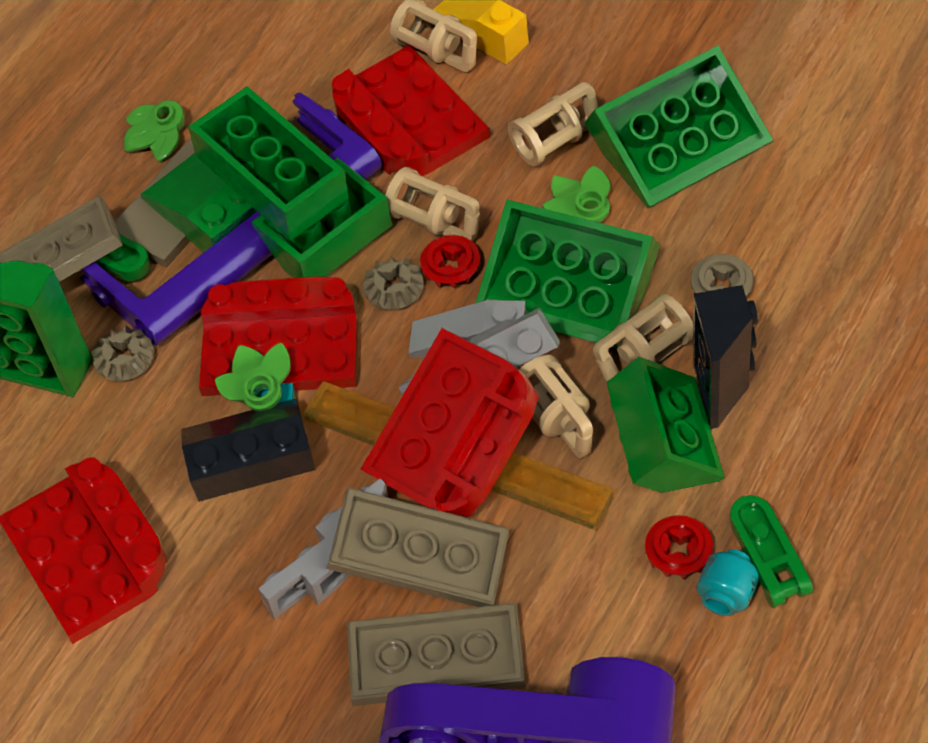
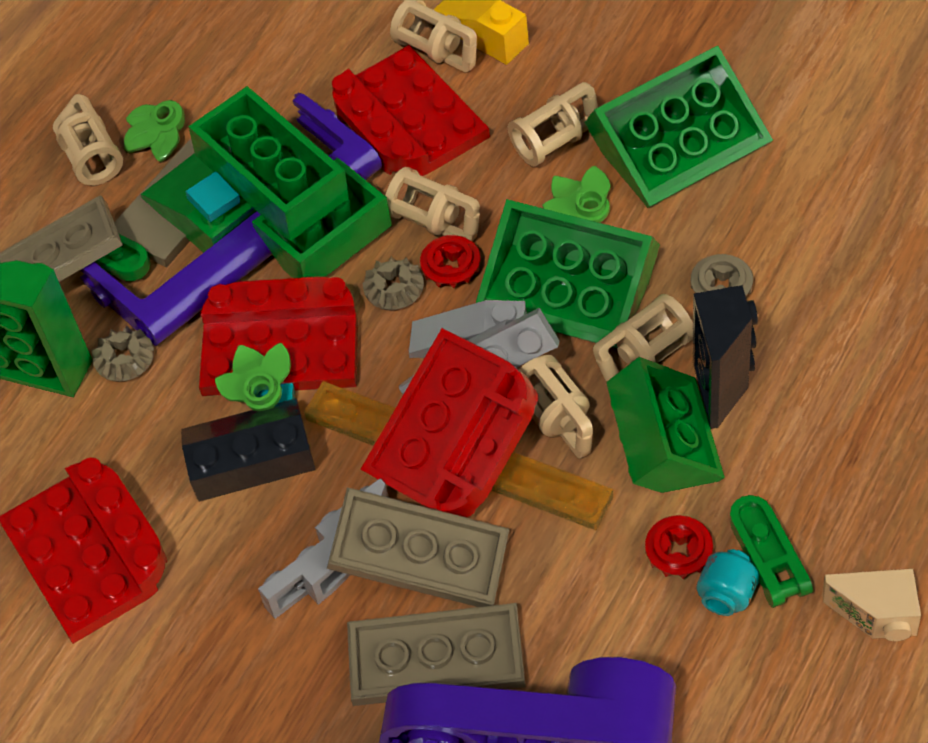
none -> tan piece [53,94,123,186]
none -> teal tile [186,171,240,222]
none -> tan slope [822,569,921,641]

